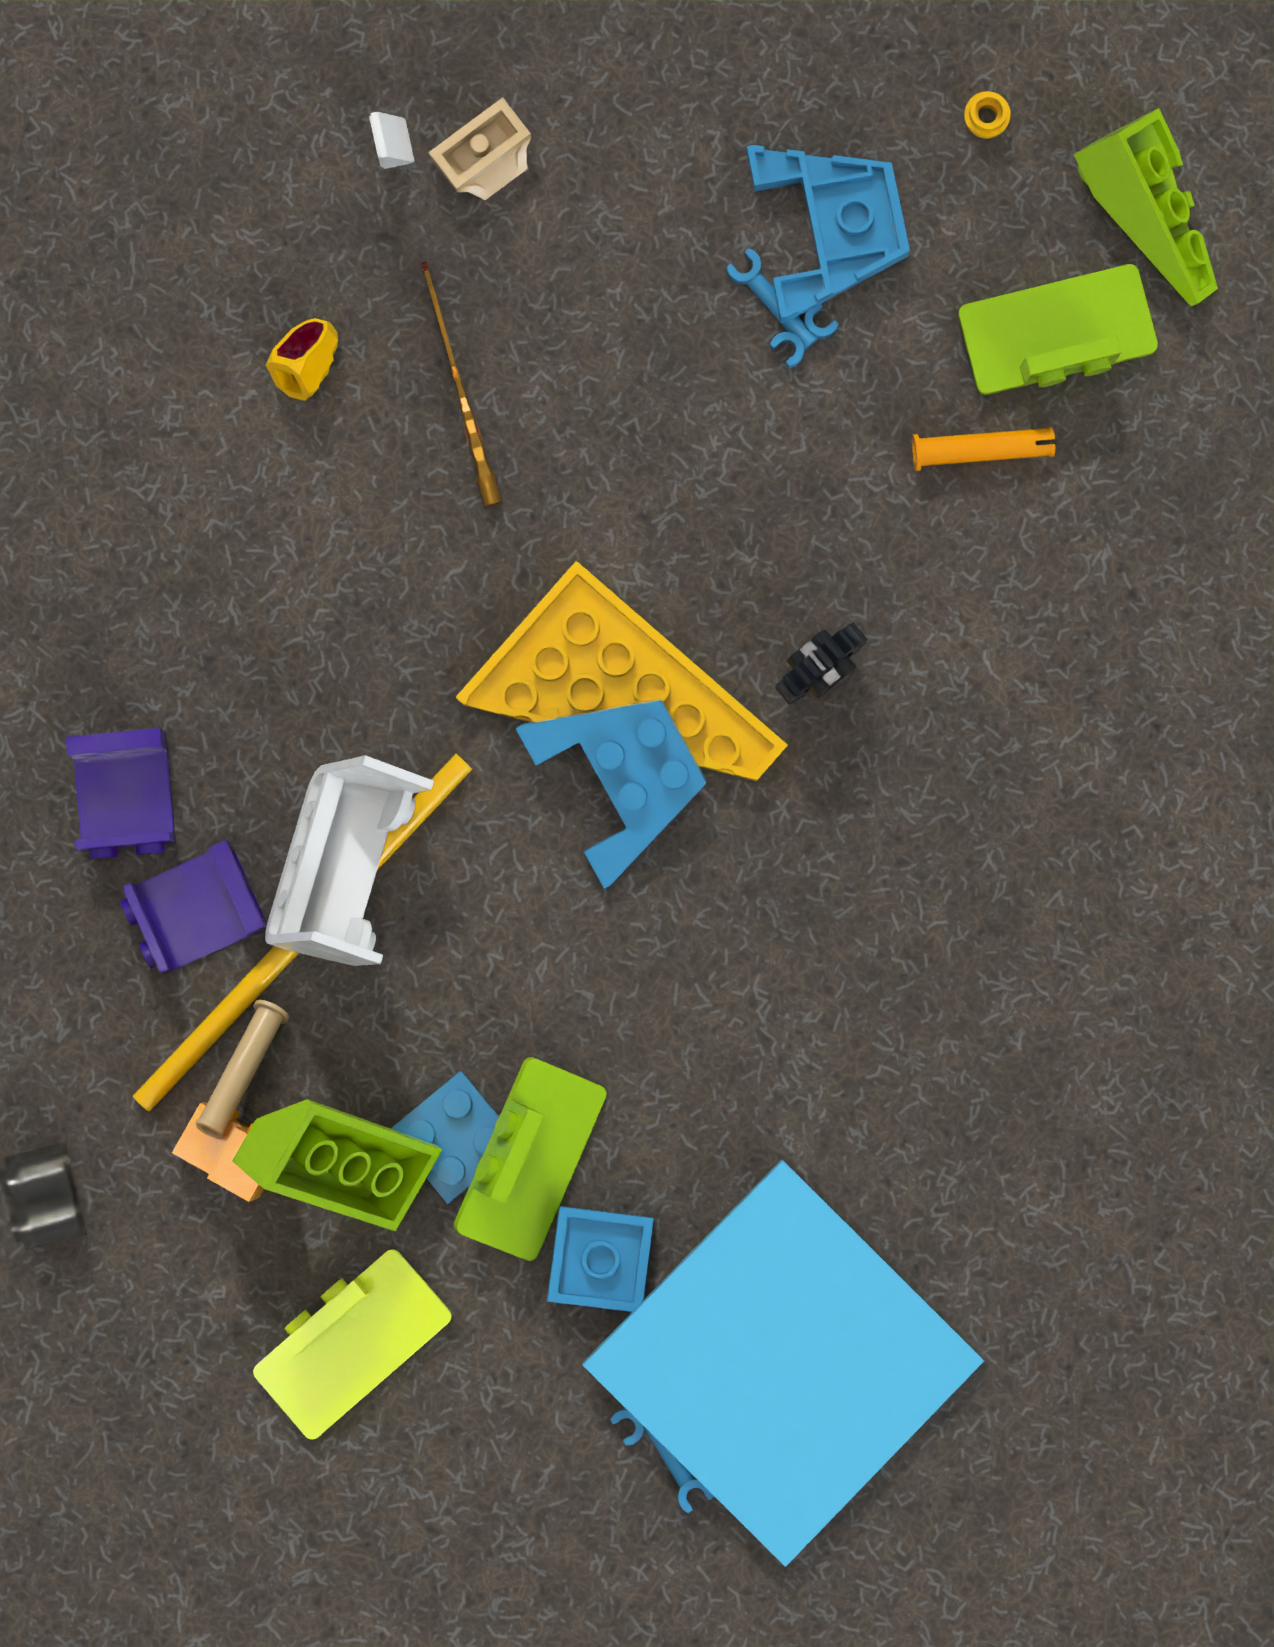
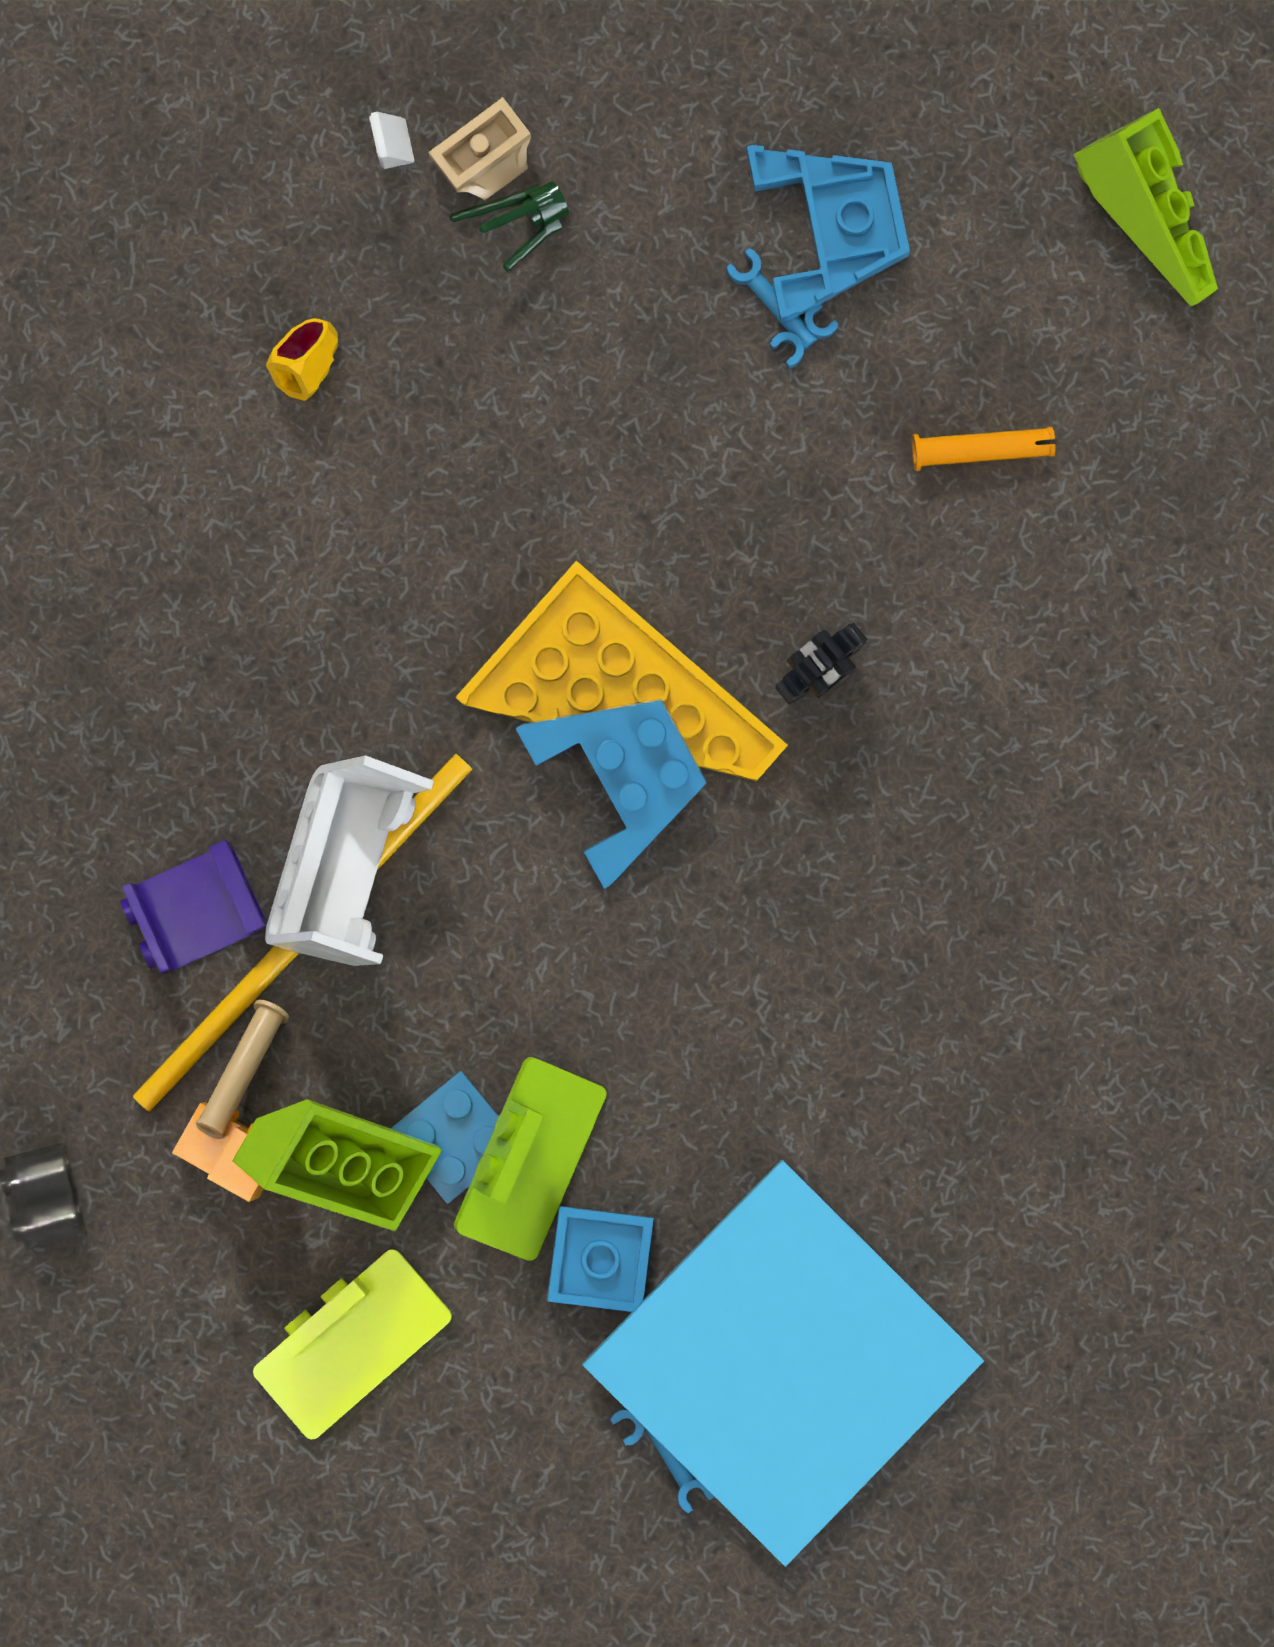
dark purple panel [66,728,176,860] -> none
pearl gold sword [422,262,502,507] -> none
lime bracket [958,264,1158,395] -> none
yellow plate [964,91,1011,139] -> none
none -> dark green plant [450,181,569,271]

